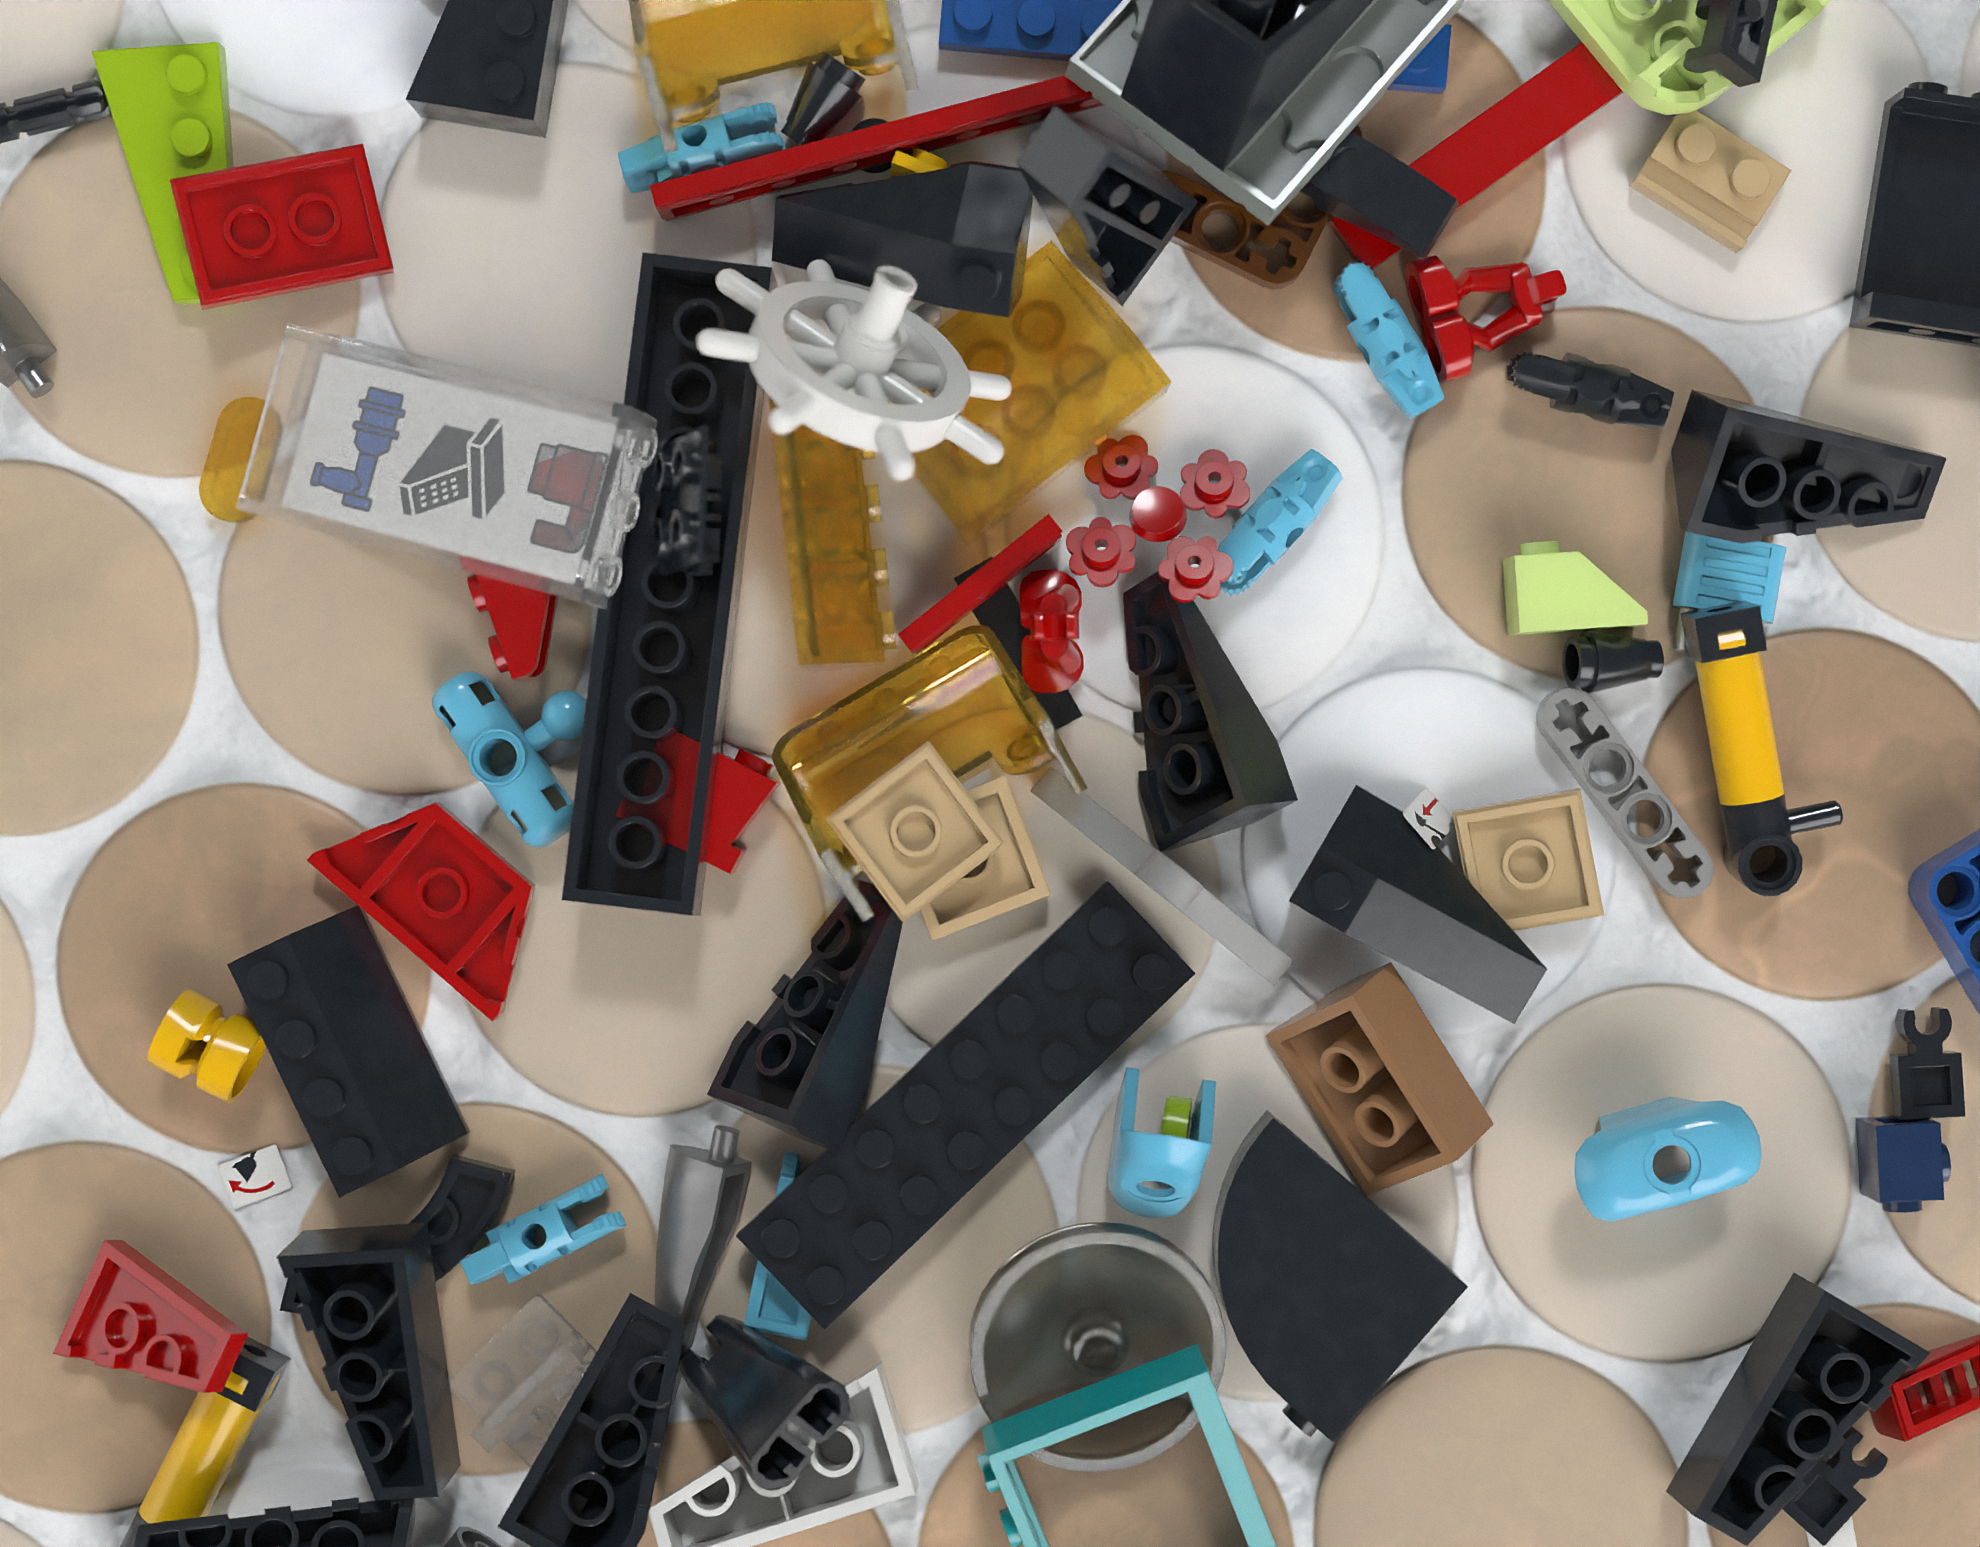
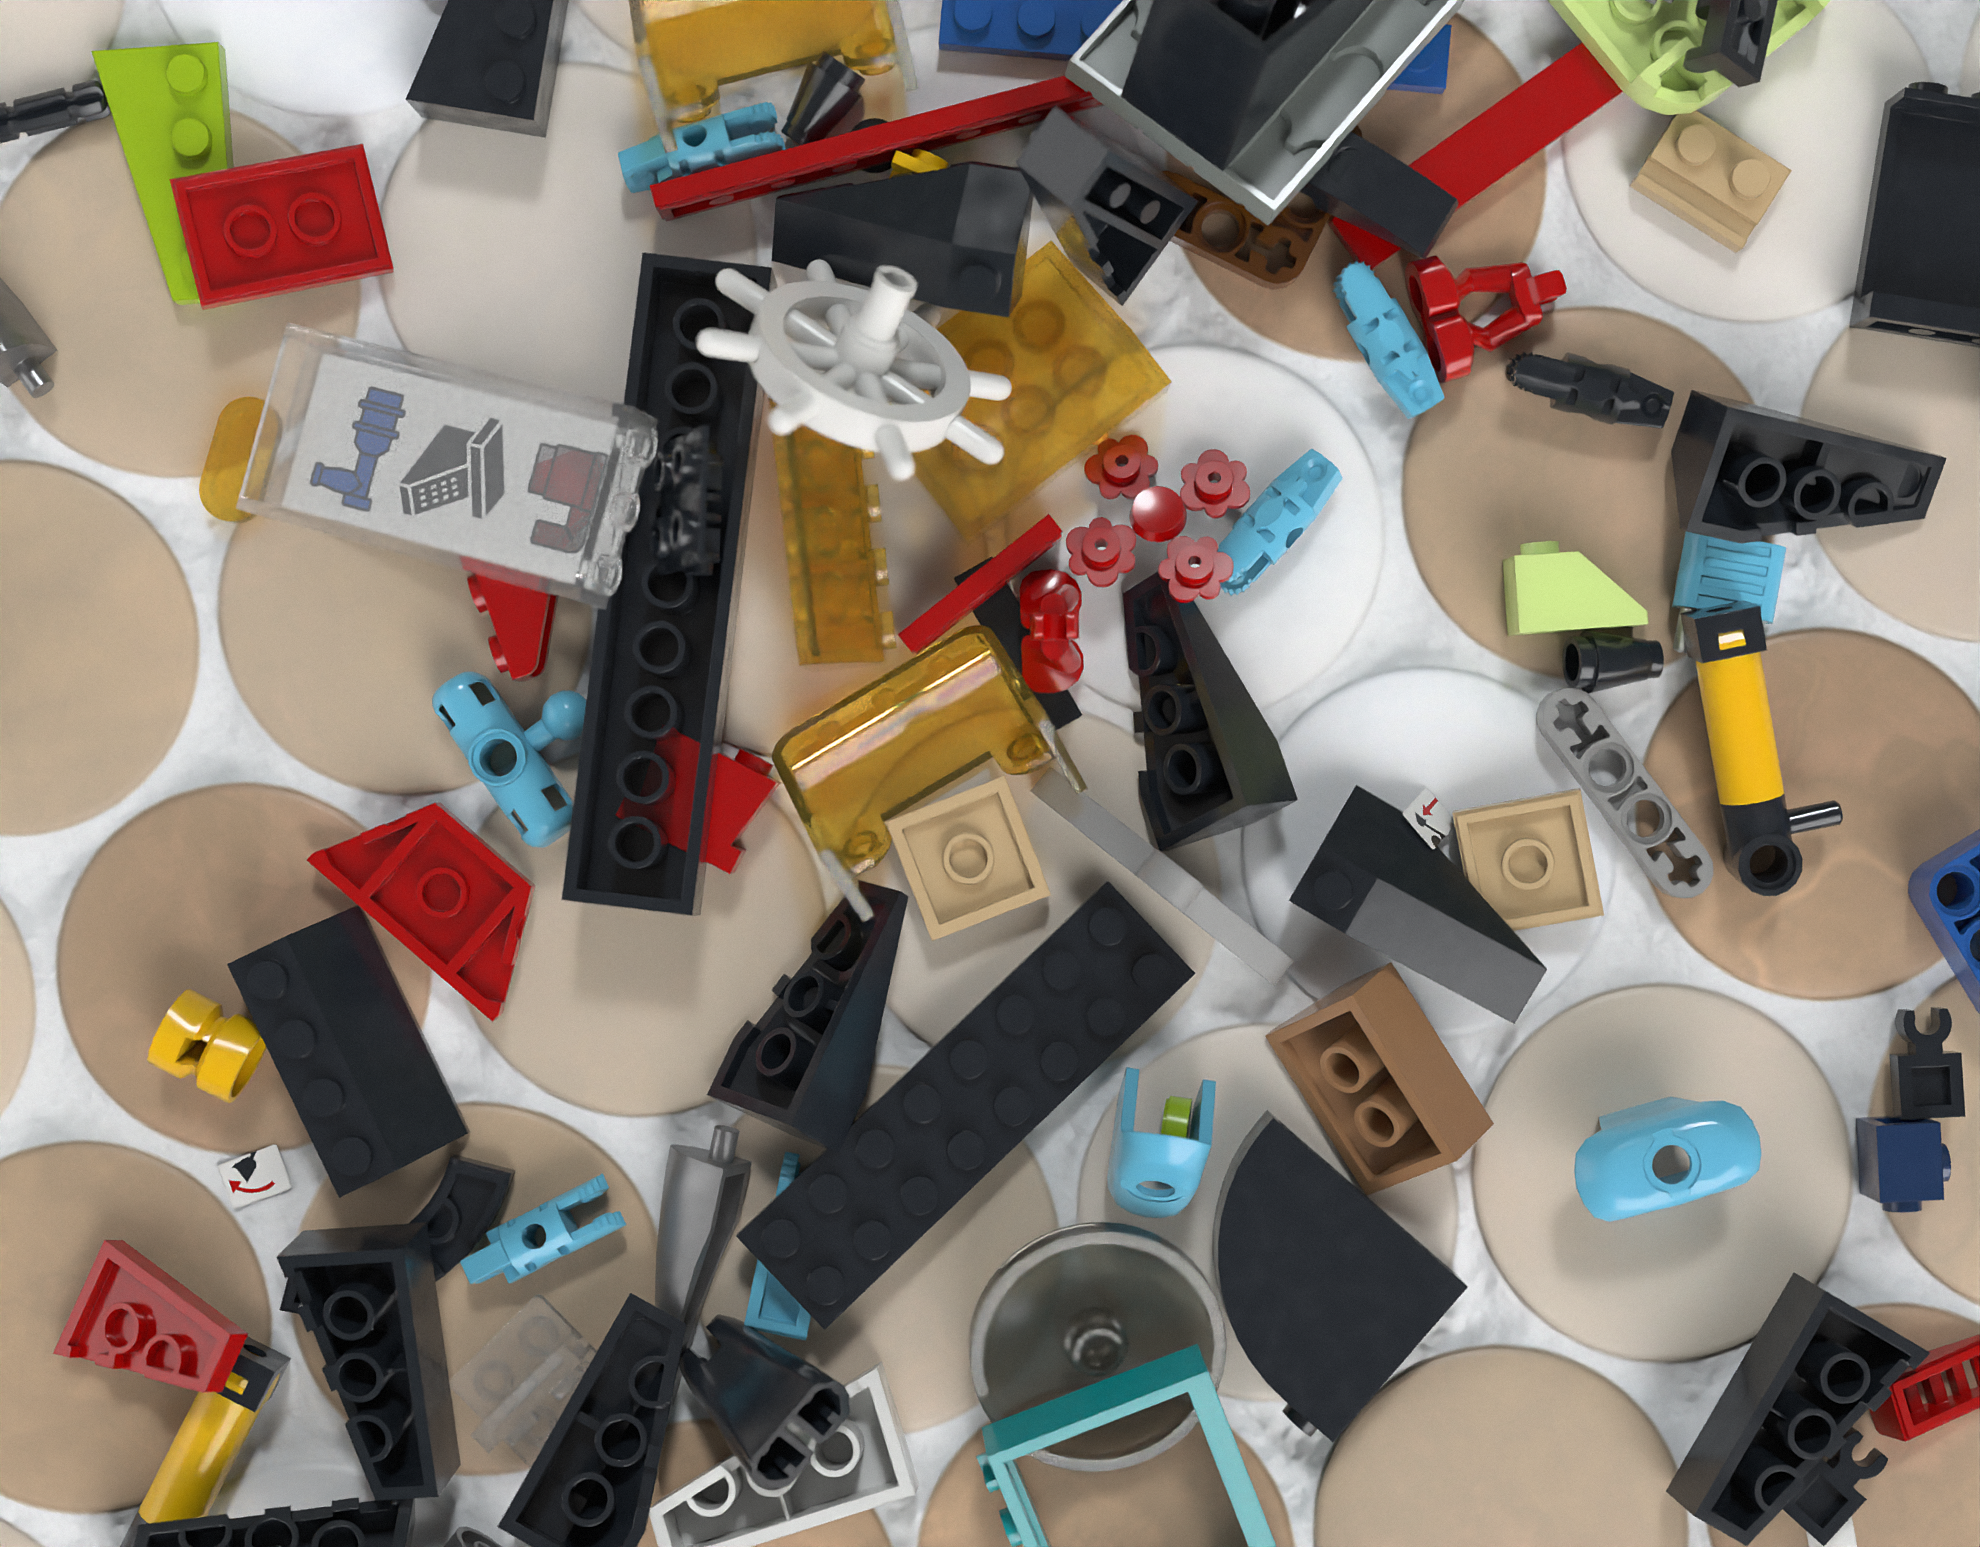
tan plate [824,741,1006,922] -> none

